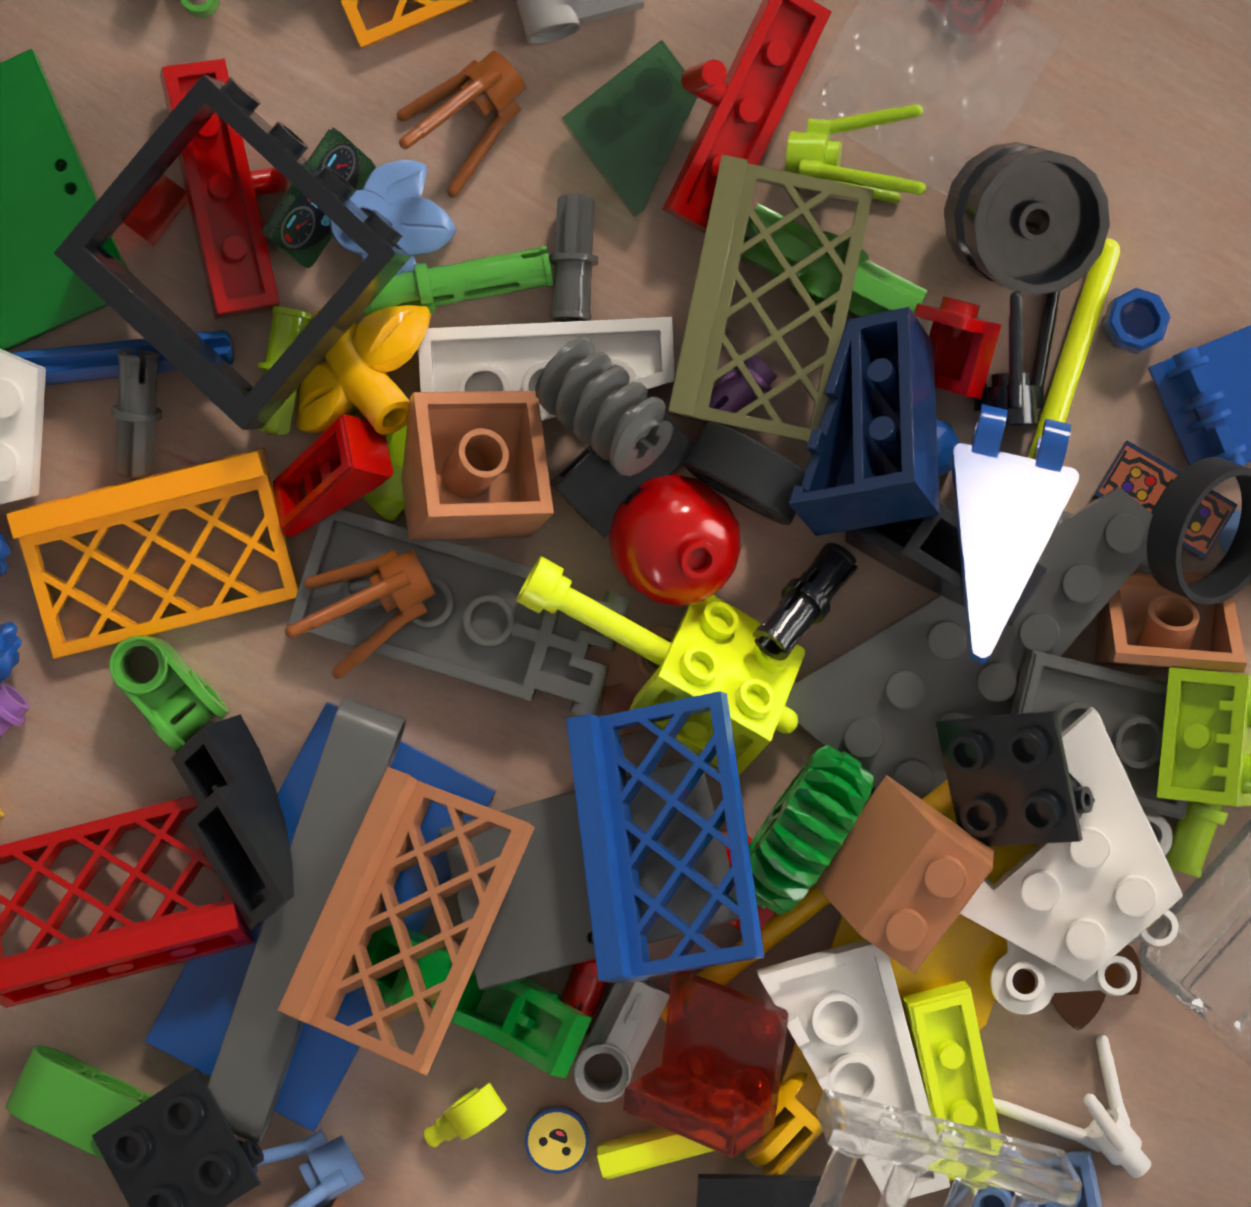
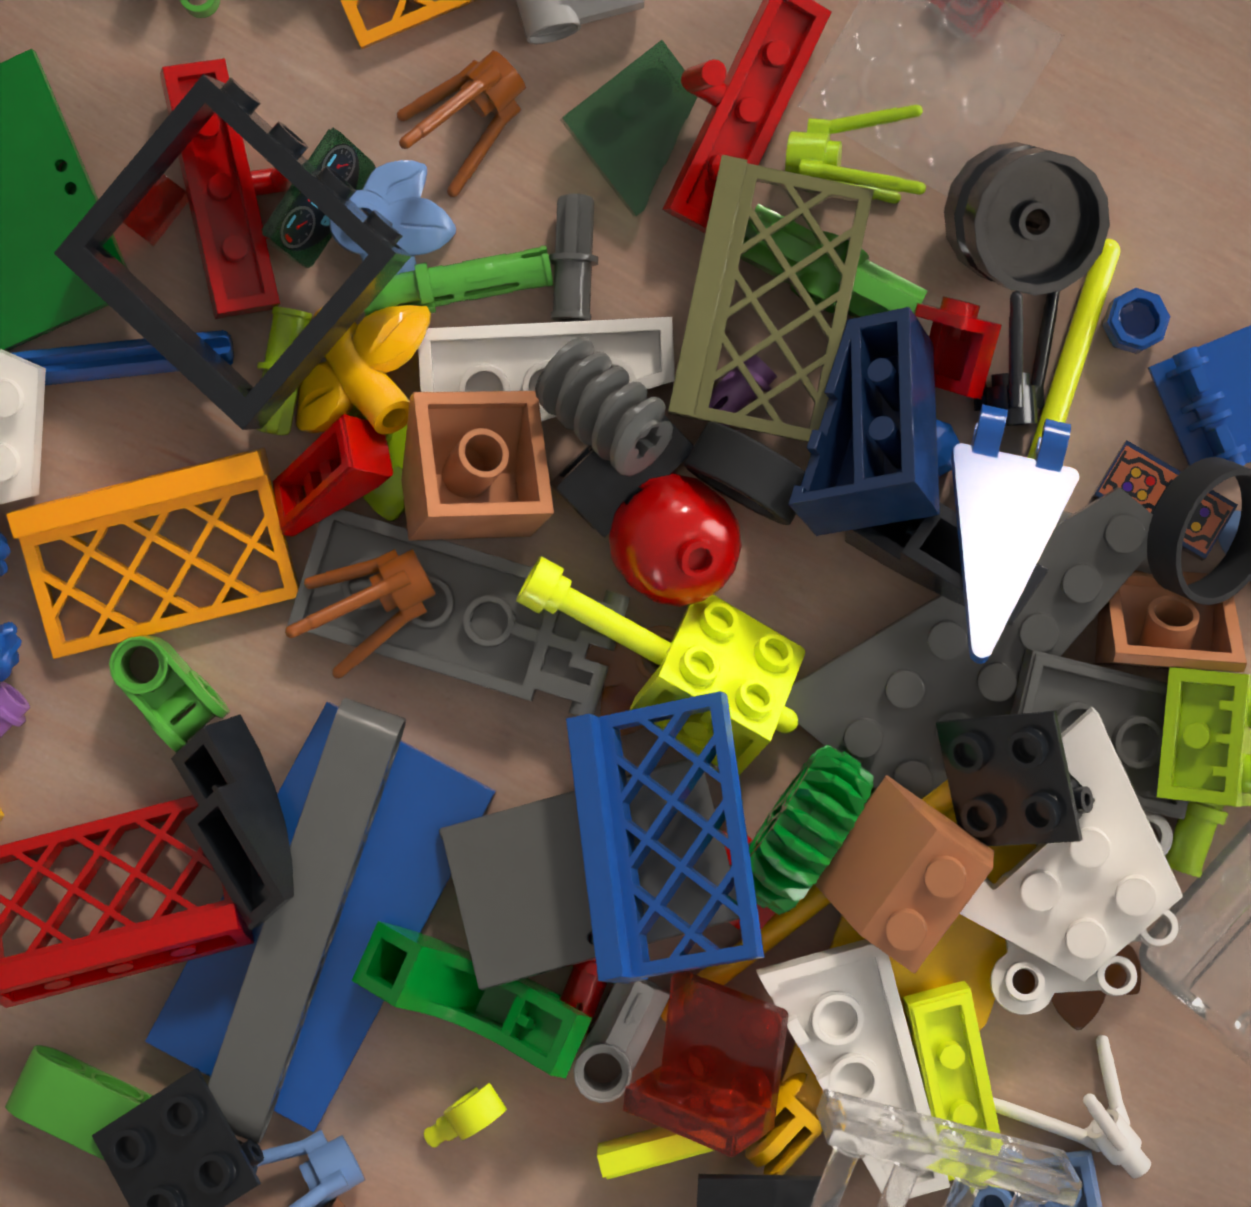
dark grey axle [111,349,162,479] -> none
nougat fence [277,767,535,1076] -> none
light yellow tile [525,1105,589,1174] -> none
black pin [753,542,858,661] -> none

